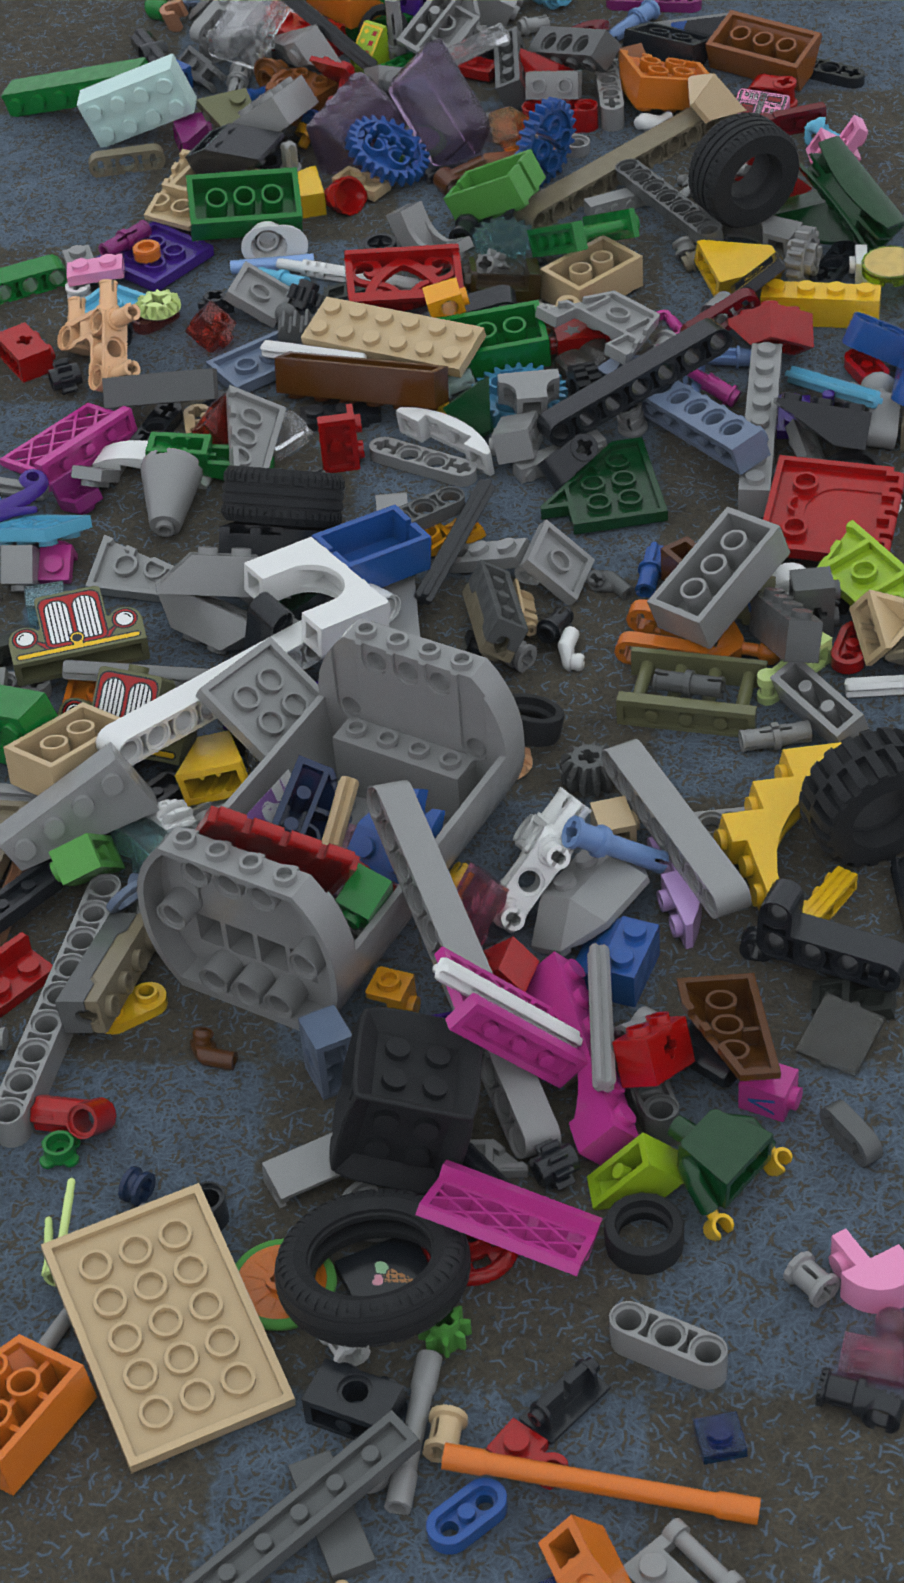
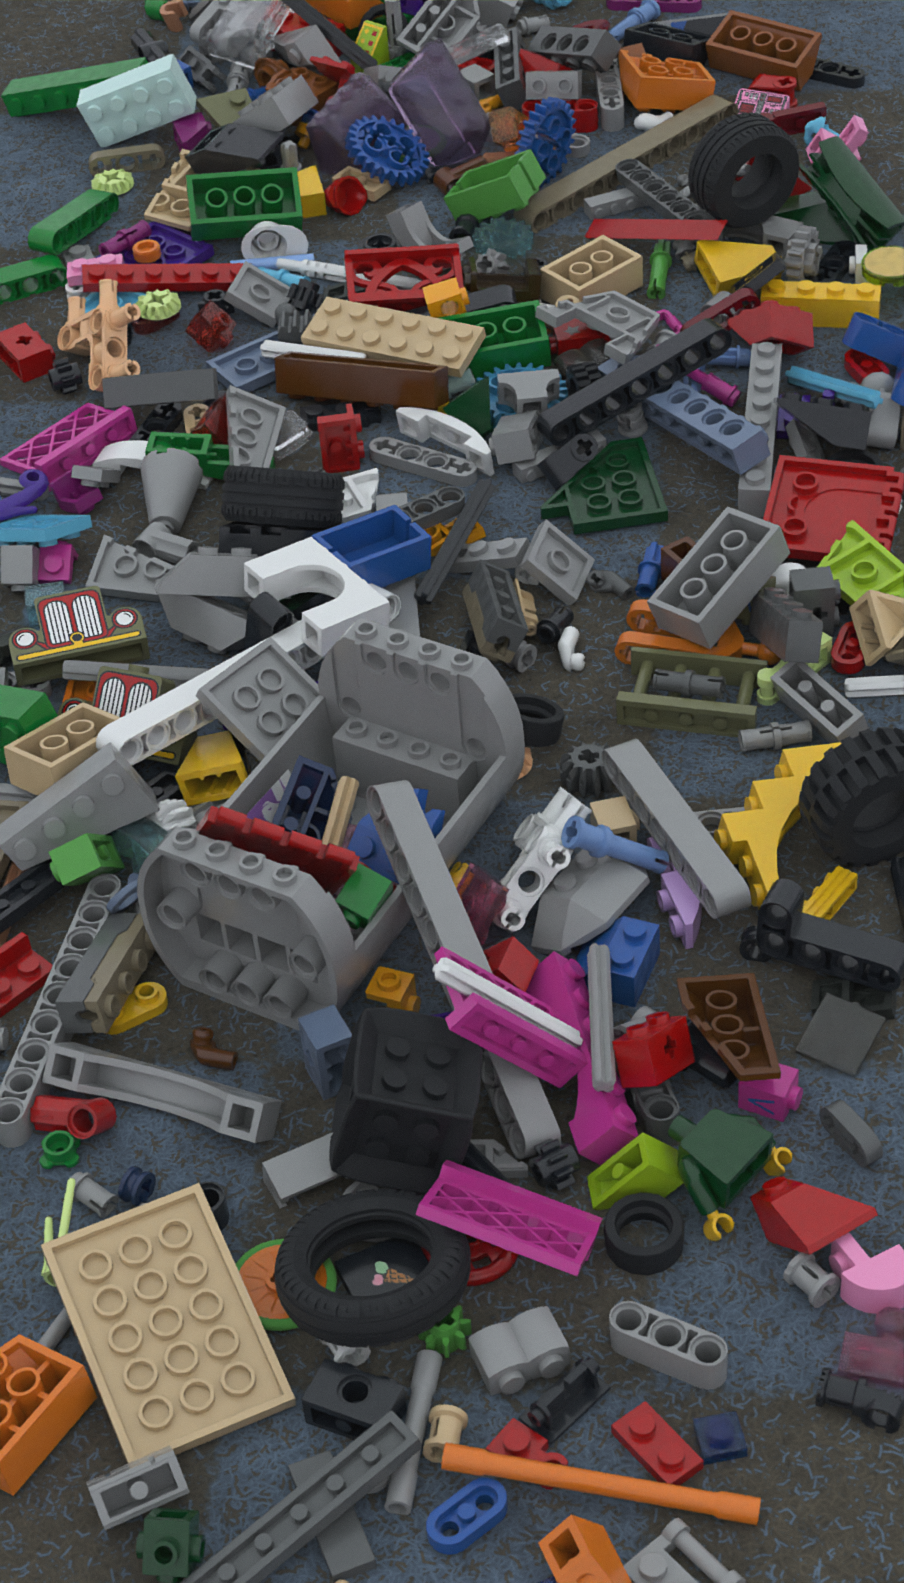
green fence [527,208,640,257] -> none
tan slope [688,73,746,124] -> none
none -> green beam [28,189,119,255]
none -> light grey arch [42,1042,282,1143]
none -> light grey pin [66,1171,119,1218]
none -> red plate [81,263,251,292]
none -> light grey brick [86,1445,190,1530]
none -> yellowish green gear [91,168,134,195]
none -> light grey piece [132,522,199,564]
none -> dark green brick [136,1508,205,1583]
none -> white wing [341,468,379,524]
none -> light grey brick [455,63,496,105]
none -> light grey brick [468,1306,571,1396]
none -> light orange arm [475,94,503,116]
none -> red sticker [585,219,728,240]
none -> red plate [611,1401,703,1486]
none -> bright green axle [647,239,672,299]
none -> red slope [750,1176,878,1255]

